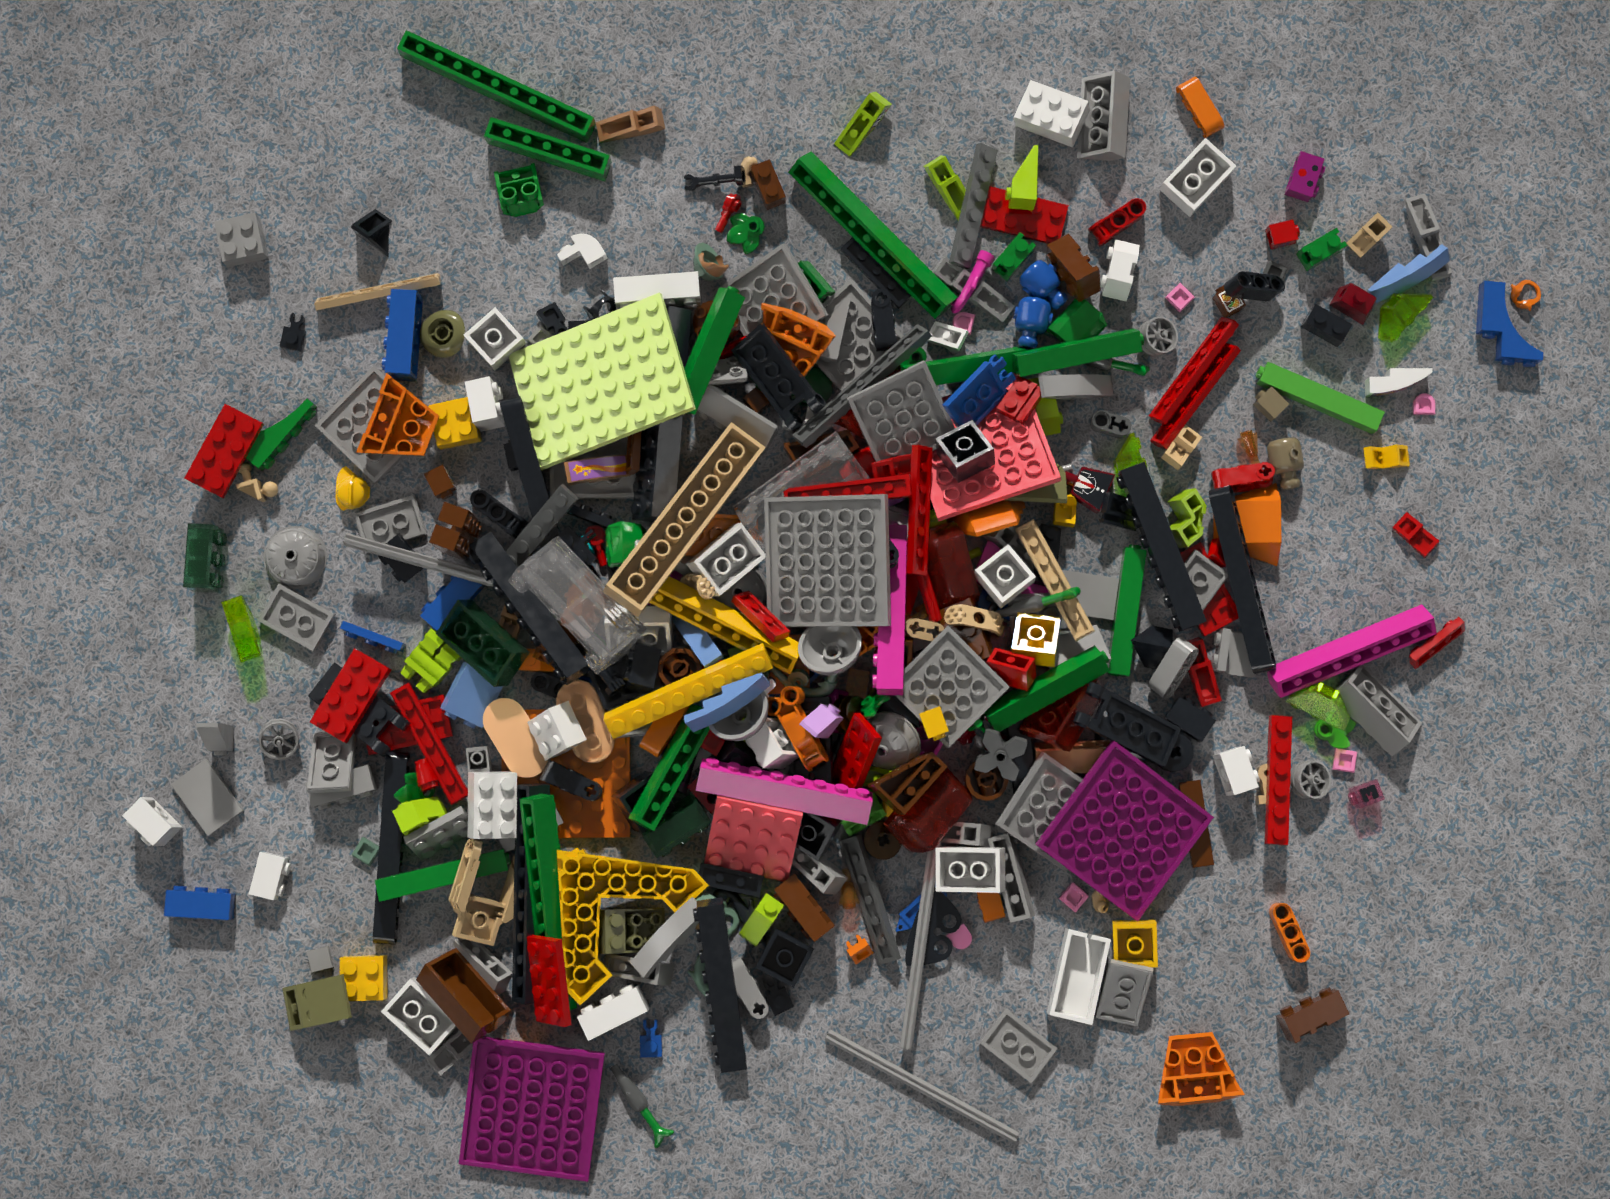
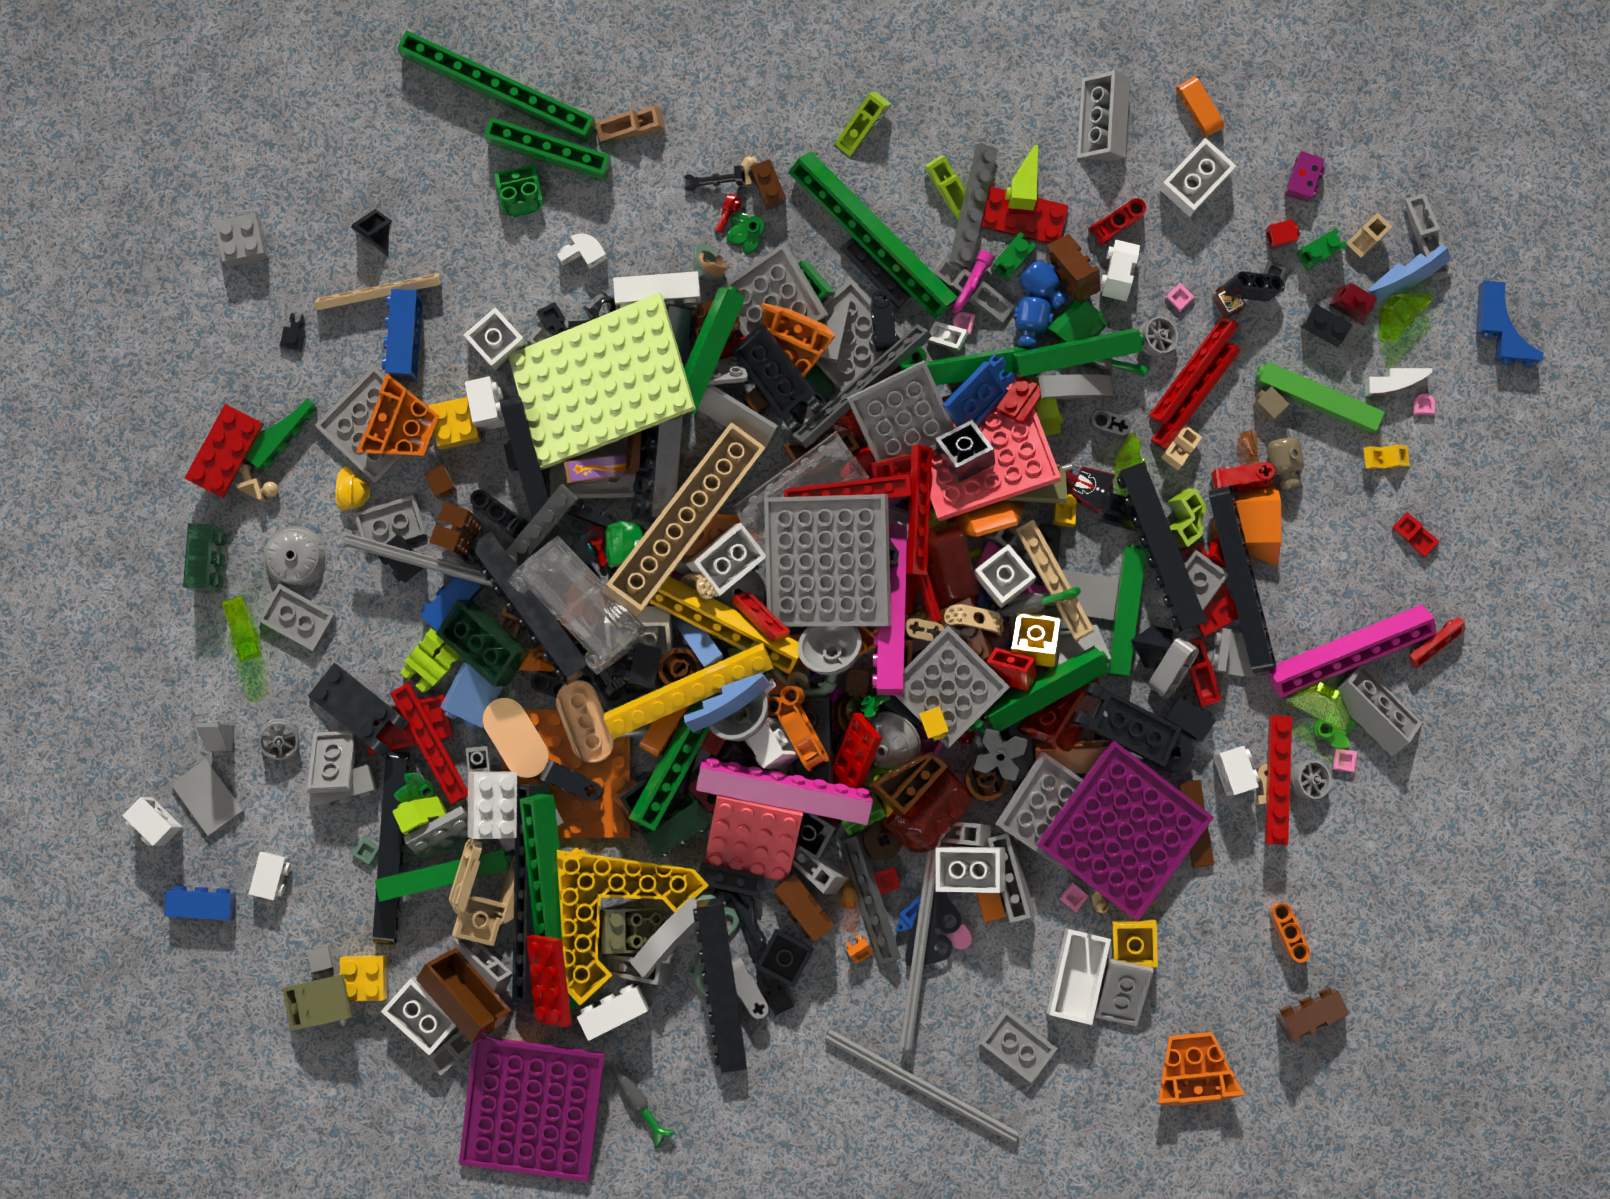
red plate [310,648,392,744] -> none
blue plate [340,621,406,654] -> none
red cone [415,758,439,792] -> none
olive hat [420,310,465,358] -> none
white brick [527,701,587,761] -> none
blue plate [640,1019,662,1058] -> none
lime slope [738,893,784,946] -> none
lavender slope [800,704,843,738] -> none
white brick [1014,80,1090,147] -> none
clear pink brick [1348,779,1385,808] -> none
orange piece [1510,280,1541,311] -> none
none -> red plate [874,867,901,894]

